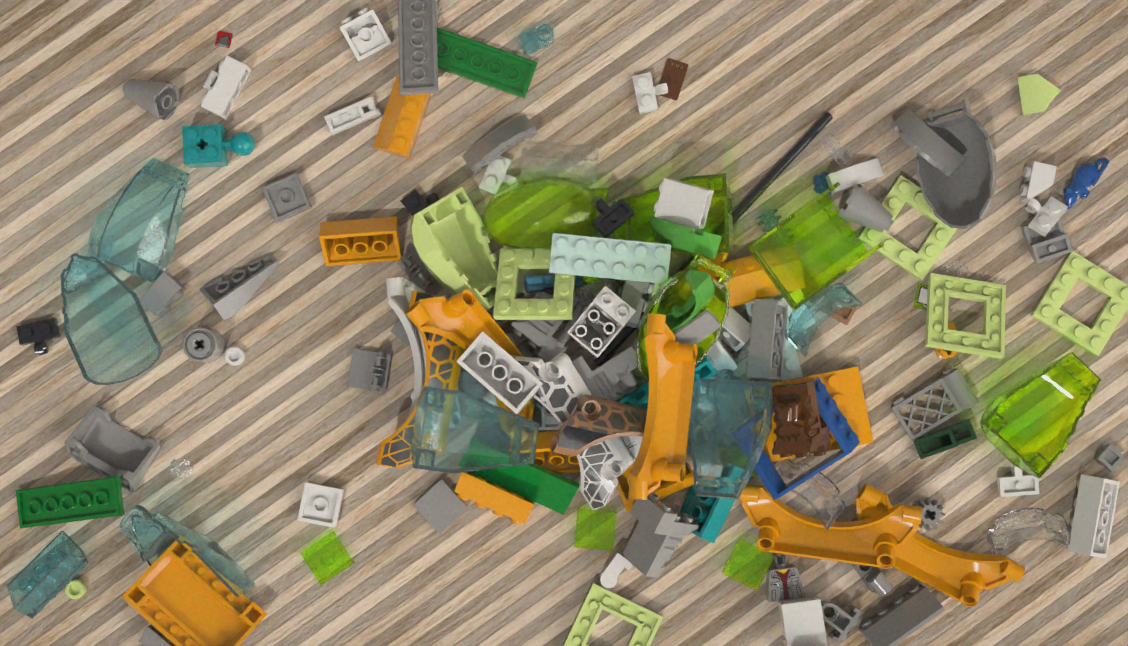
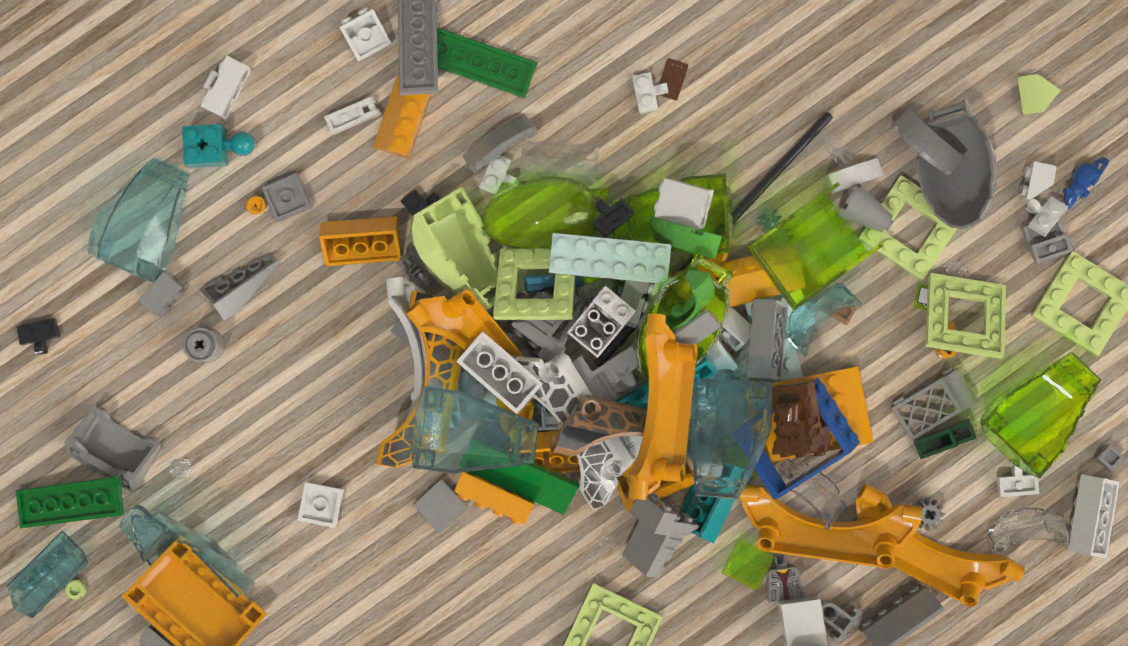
clear light blue windscreen [61,253,163,385] -> none
light grey cone [123,79,179,120] -> none
sticker [215,31,233,48] -> none
white tile [225,346,245,366] -> none
clear neon green plate [300,531,354,585] -> none
light grey hinge [348,349,391,392] -> none
clear light blue piece [517,24,554,56] -> none
clear neon green plate [574,508,616,551] -> none
white leg [600,550,633,588] -> none
plant [813,172,831,195] -> none
light grey piece [852,564,893,597] -> none
none -> light orange tile [245,196,266,215]

